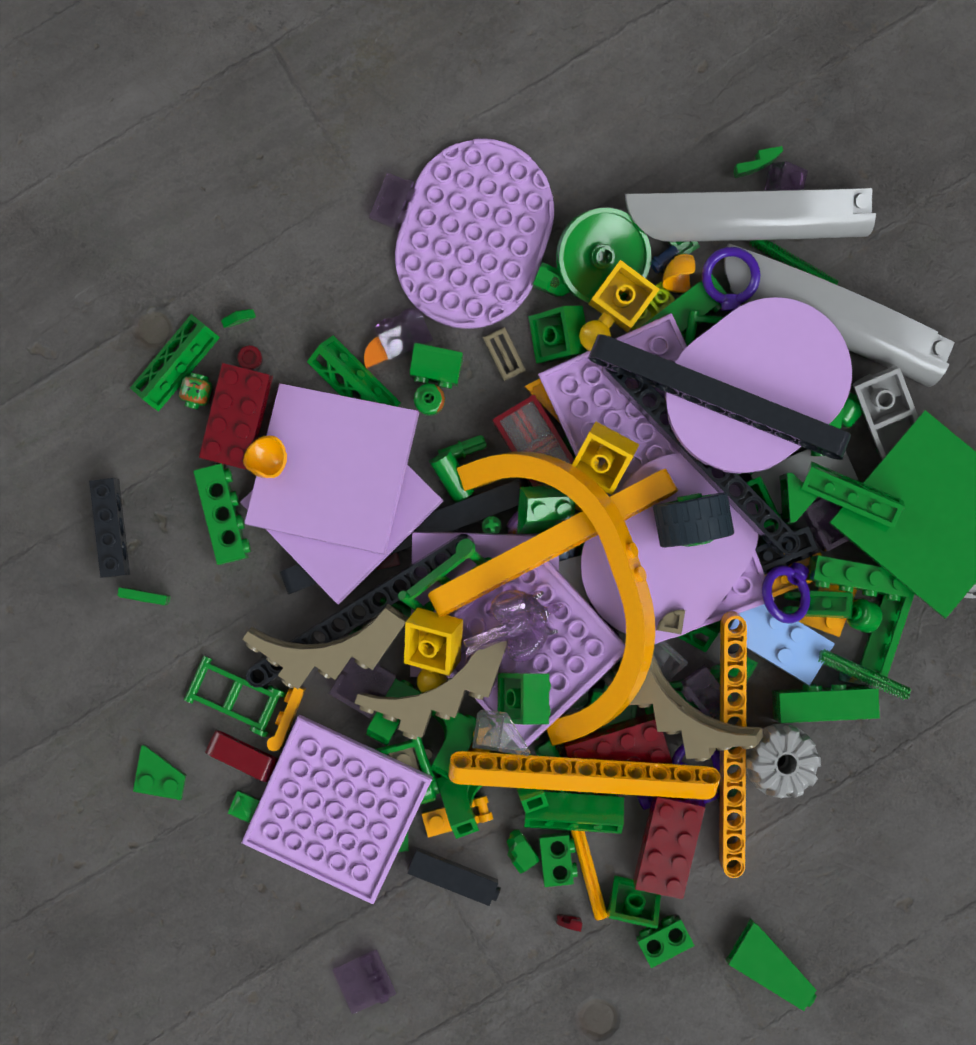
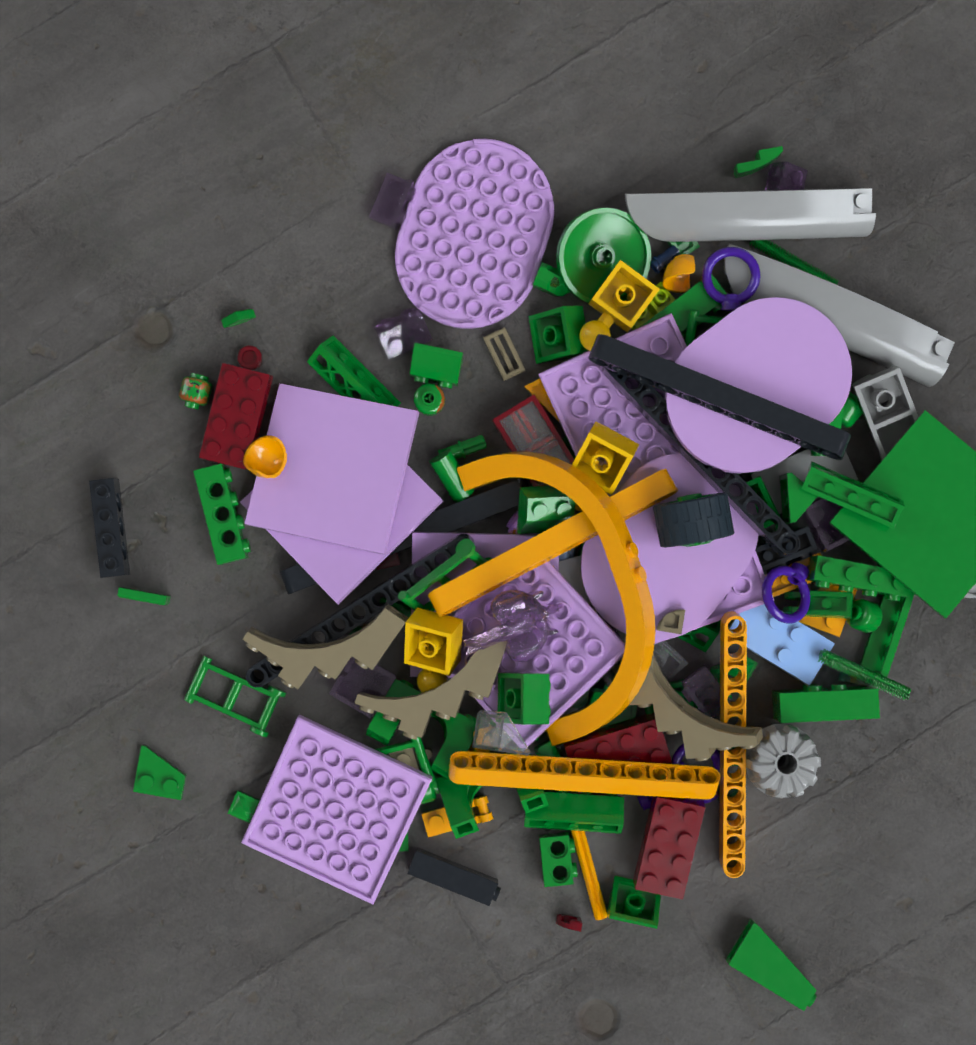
green fence [130,314,220,412] -> none
dark red beam [205,730,278,782] -> none
light orange plate [267,686,306,751] -> none
clear purple hinge [332,949,397,1014] -> none
orange tile [364,337,388,369] -> none
green axle [482,516,501,534] -> none
green rock [506,829,540,874] -> none
green brick [636,915,695,968] -> none

